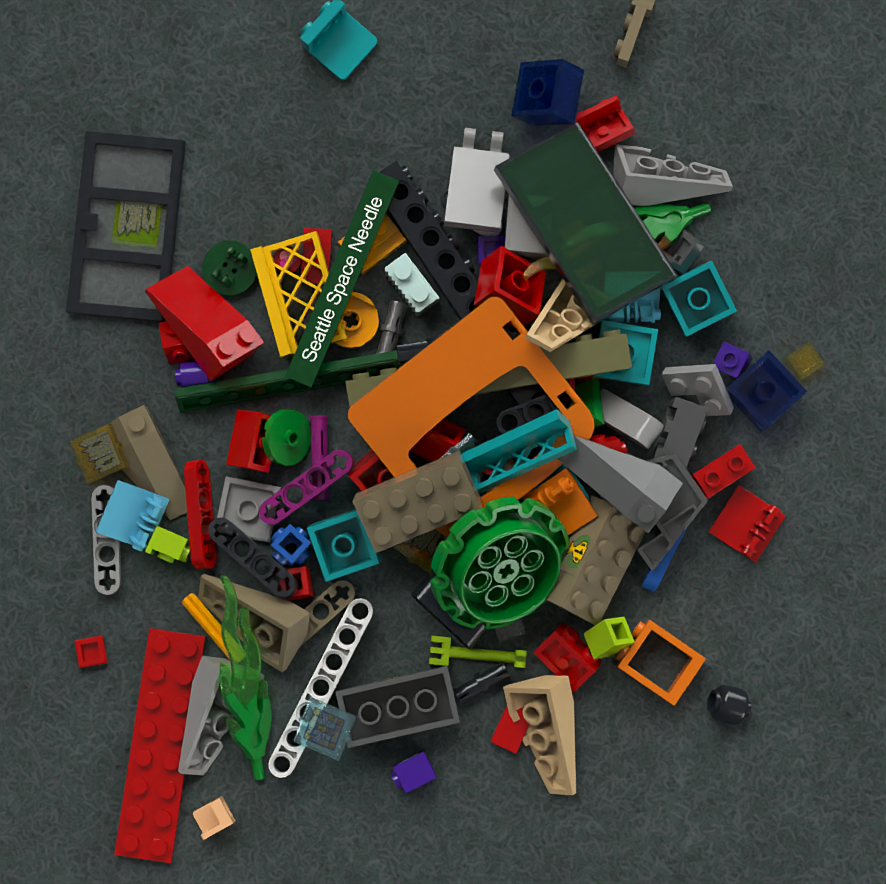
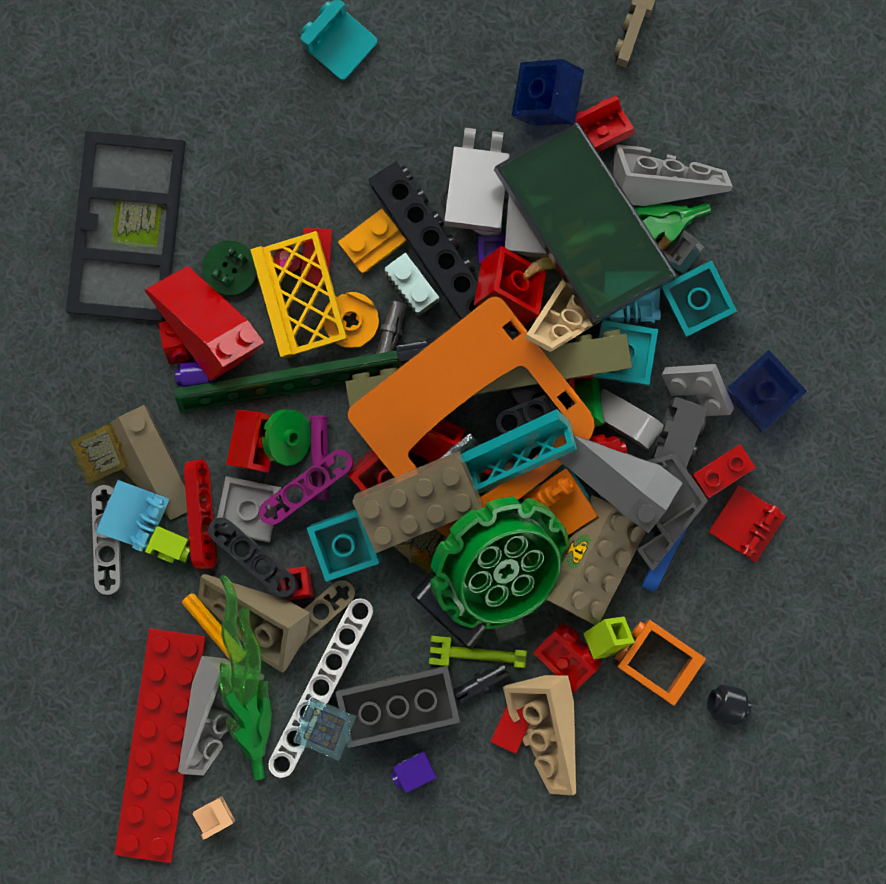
red tile [74,635,108,668] -> none
blue brick [271,524,311,568] -> none
dark green tile [285,170,399,388] -> none
dark purple bracket [713,342,752,378] -> none
clear yellow tile [785,341,825,381] -> none

